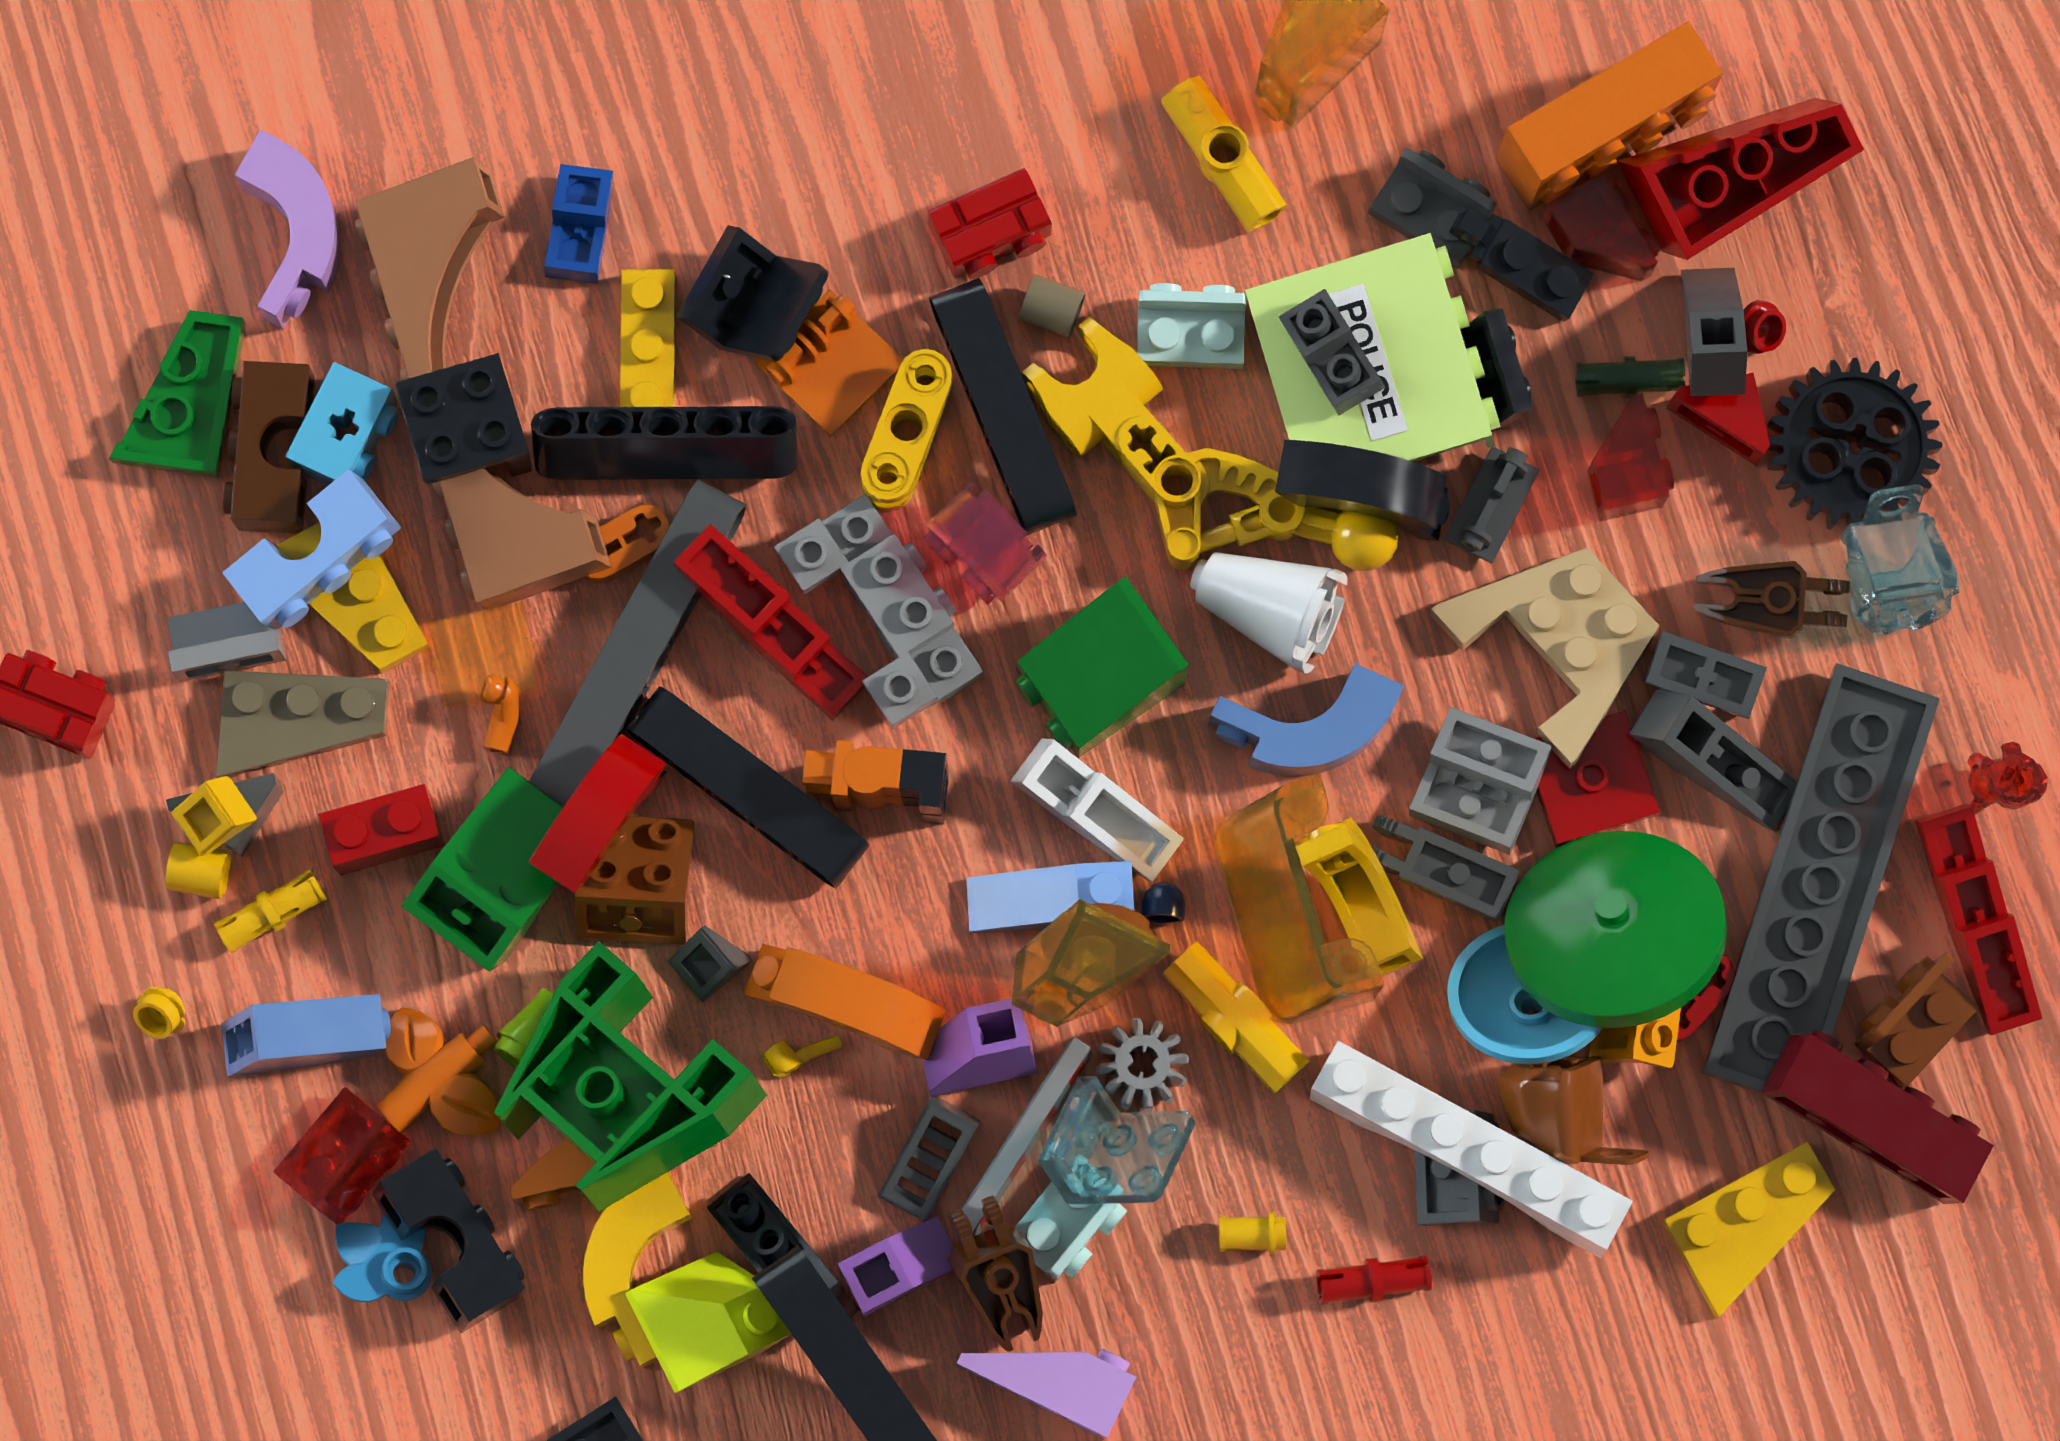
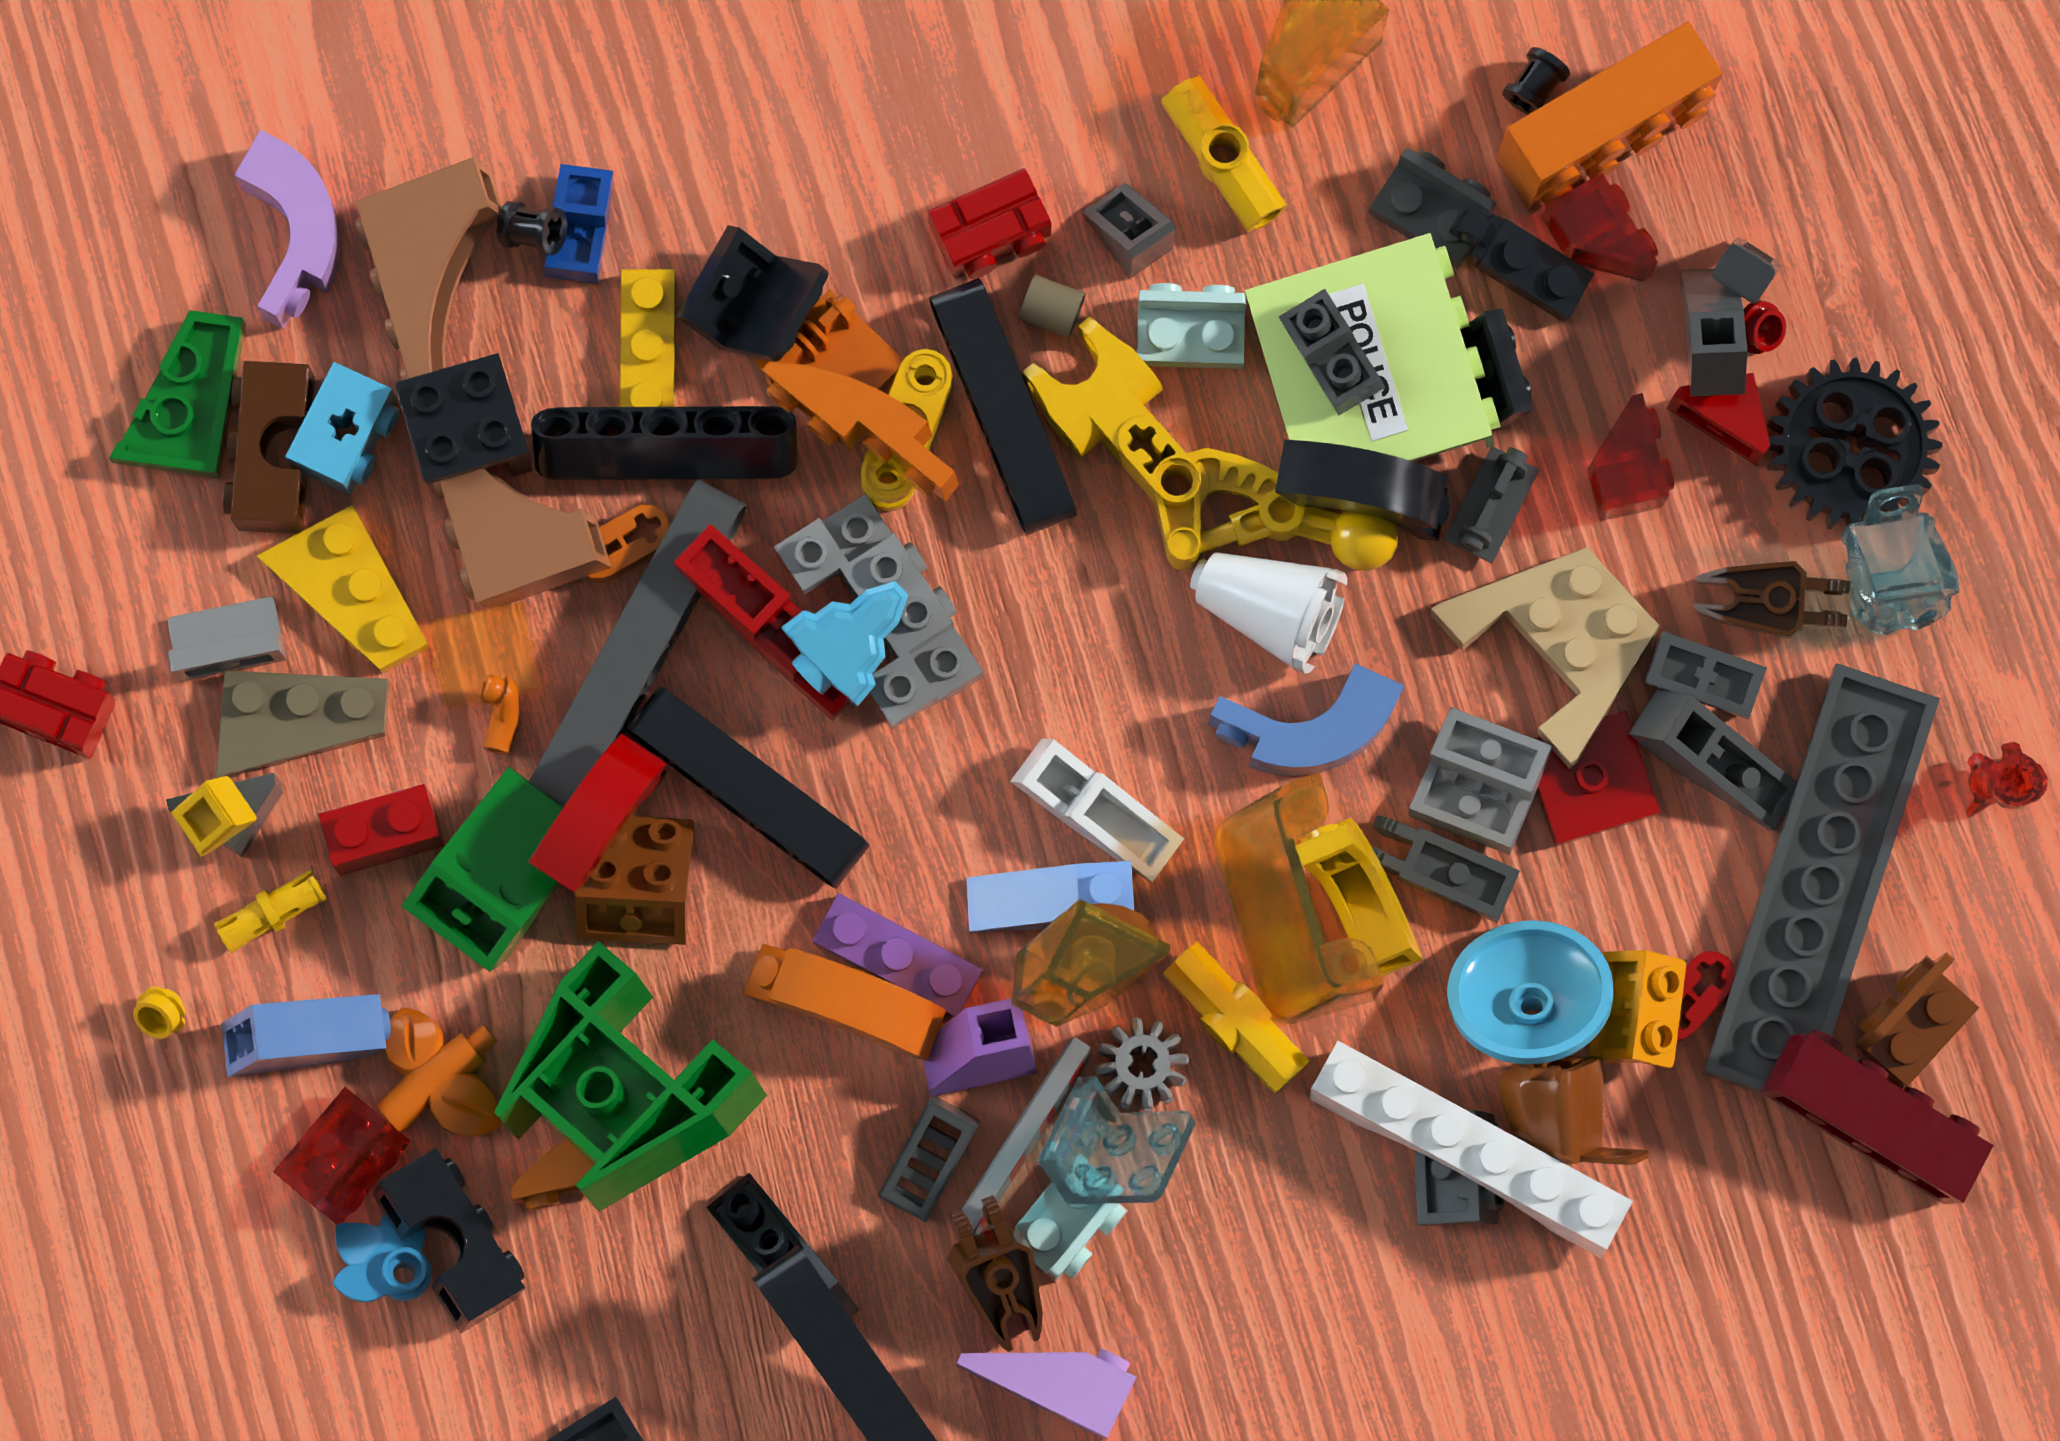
yellow beam [165,842,231,899] -> none
light blue arch [222,469,401,630] -> none
lime cone [494,988,554,1068] -> none
yellow arch [583,1172,692,1368] -> none
neon yellow slope [625,1251,791,1393] -> none
dark grey slope [668,925,752,1002] -> none
yellow hand [762,1035,842,1078] -> none
orange hips [802,740,950,824] -> none
medium lavender slope [837,1217,954,1317] -> none
clear pink brick [923,480,1047,605] -> none
green slope [1014,576,1189,758] -> none
dark blue hinge [1141,881,1185,923] -> none
yellow pin [1219,1211,1287,1256] -> none
red pin [1316,1255,1432,1305] -> none
green dish [1504,831,1727,1028] -> none
clear green pin [1575,356,1685,399] -> none
red wedge [1617,98,1864,260] -> none
yellow wing [1662,1141,1835,1318] -> none
red slope [1915,804,2043,1035] -> none
none -> black bush [496,201,567,255]
none -> orange slope [762,362,959,501]
none -> medium azure rock [781,581,908,706]
none -> medium lavender plate [812,893,983,1018]
none -> dark grey slope [1082,183,1176,279]
none -> black bush [1502,47,1570,115]
none -> dark grey slope [1711,237,1782,304]

